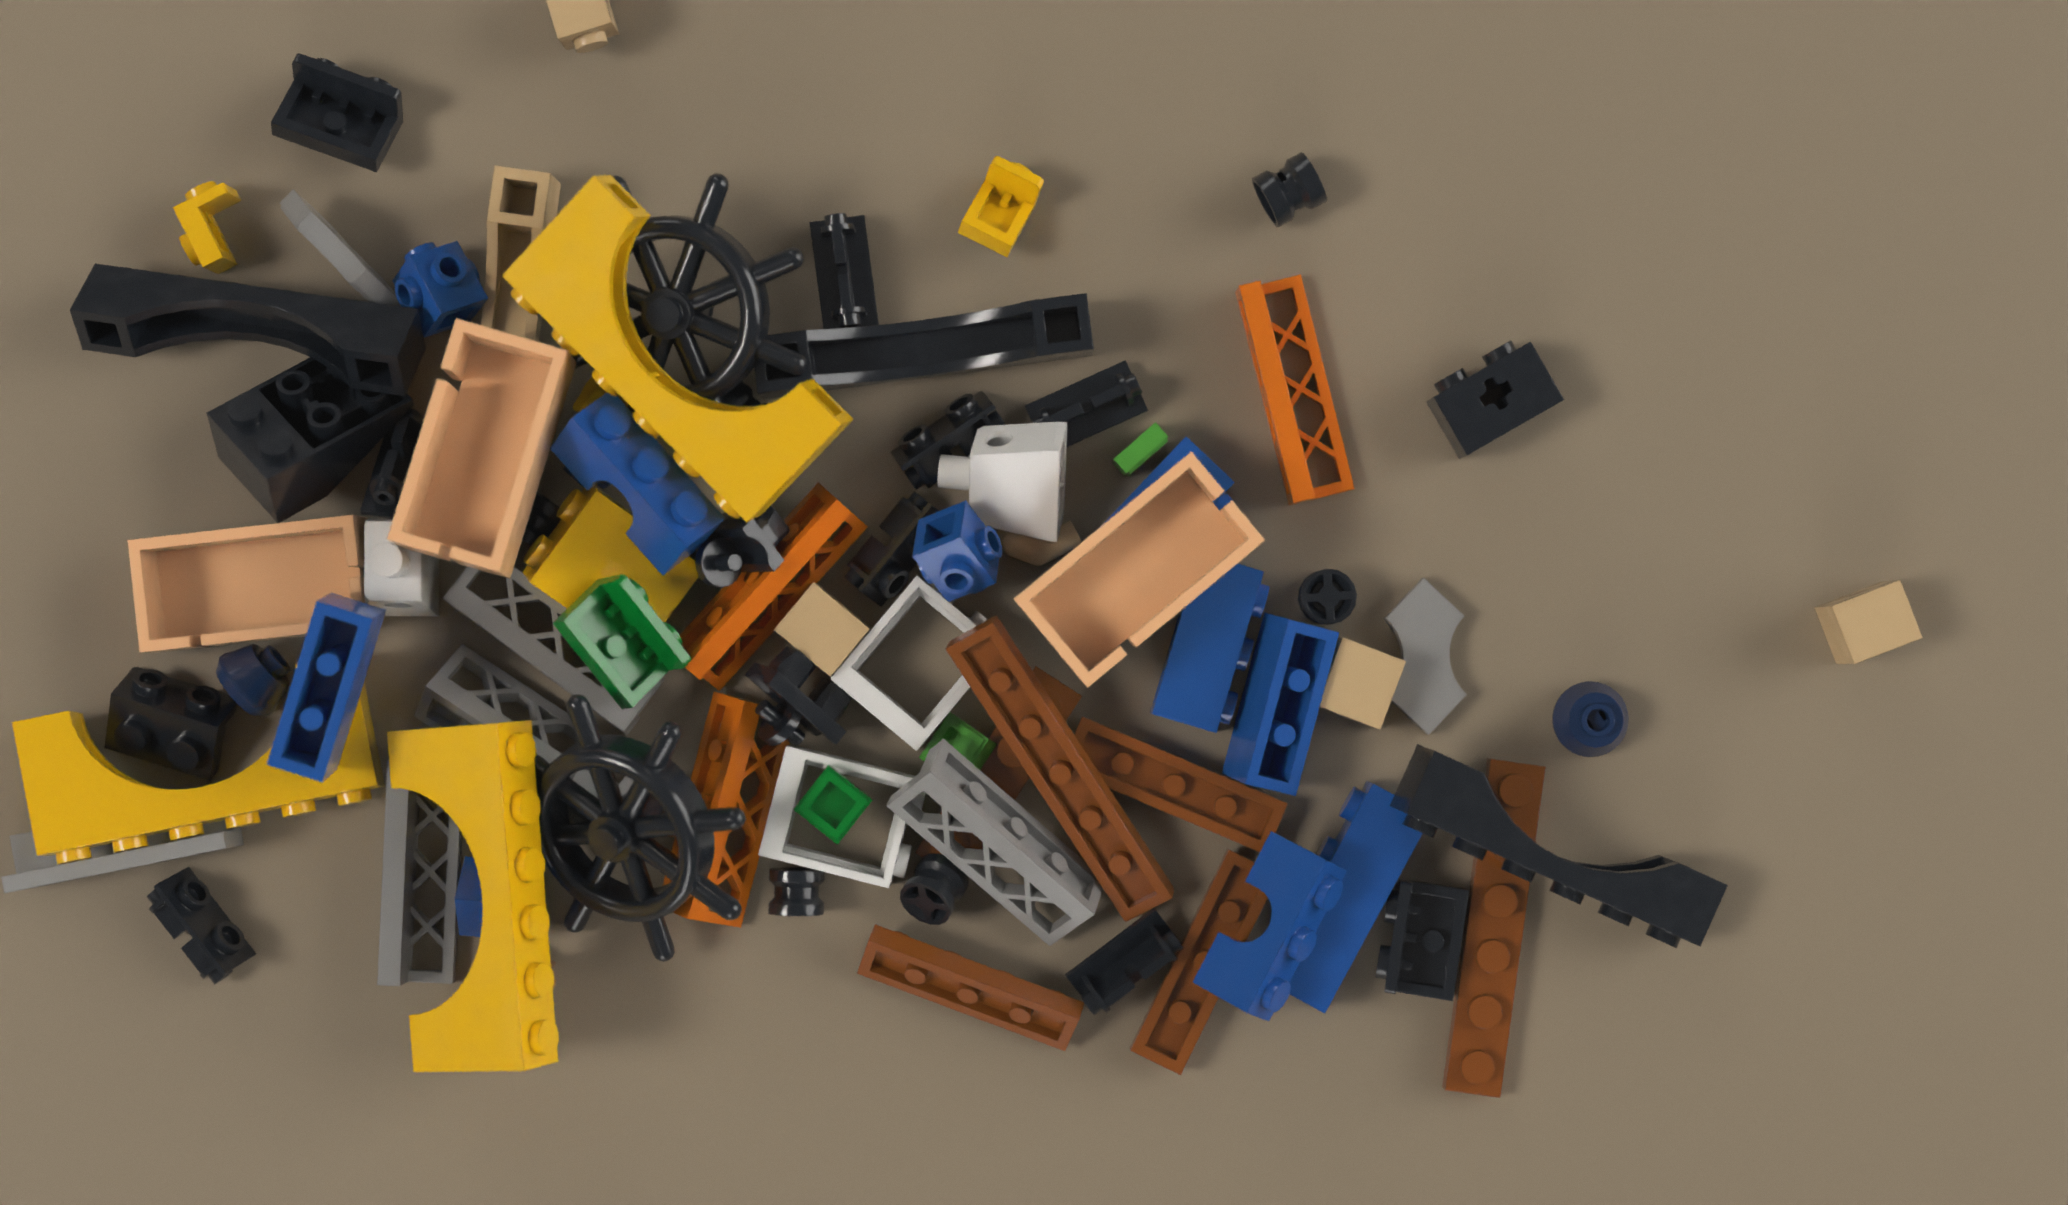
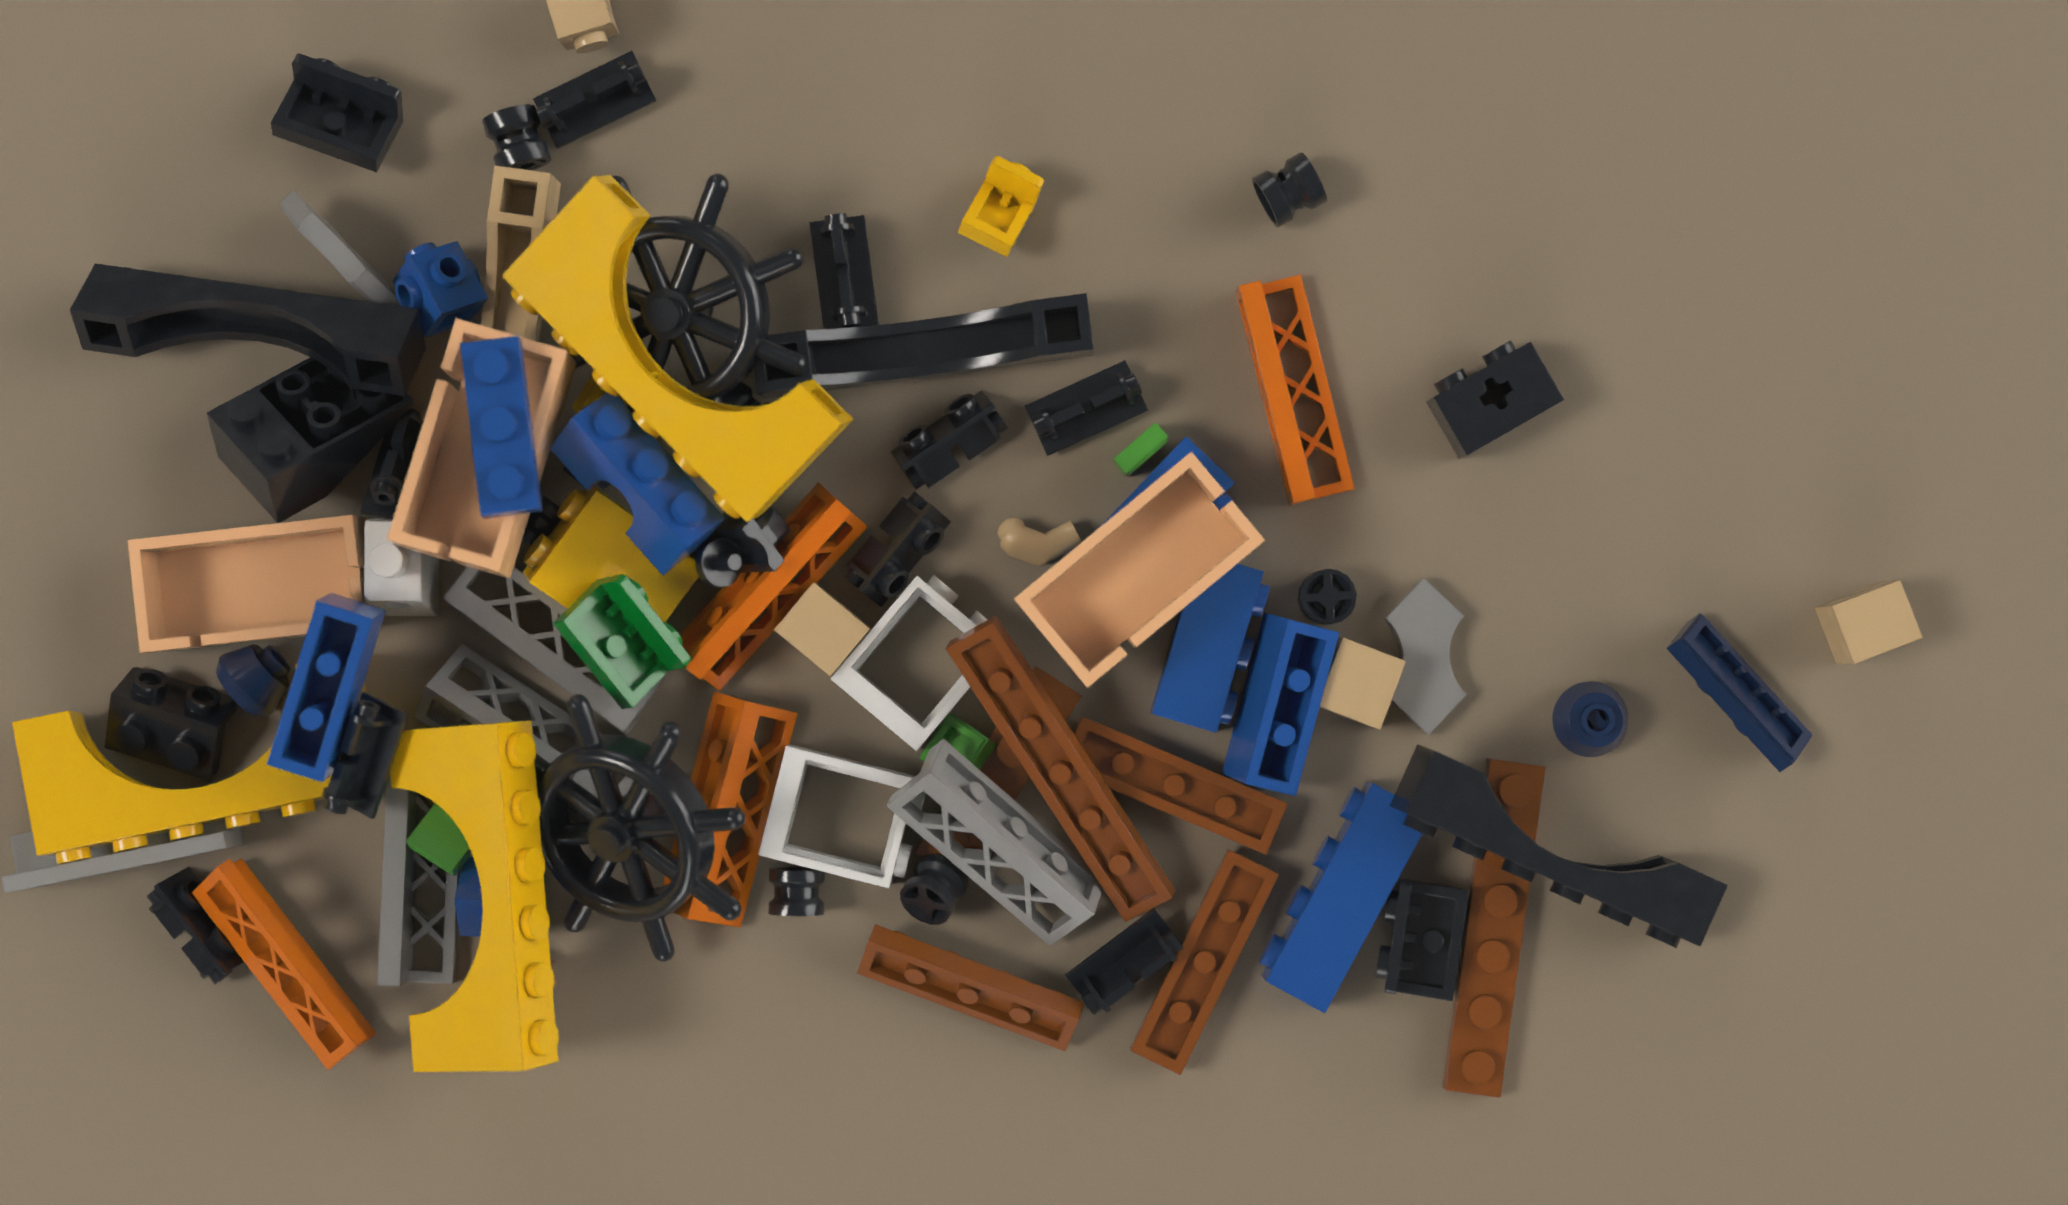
yellow bracket [173,181,241,274] -> none
black hips [745,646,852,746] -> none
green tile [793,764,873,845] -> none
blue brick [912,500,1002,602] -> none
white torso [937,422,1067,542] -> none
blue arch [1193,831,1347,1021] -> none
none -> orange fence [192,858,377,1070]
none -> black hinge [322,692,408,819]
none -> bright green tile [406,803,472,876]
none -> blue plate [460,336,542,519]
none -> black wheel [482,104,552,170]
none -> black hinge [533,51,657,149]
none -> dark blue plate [1666,613,1812,772]

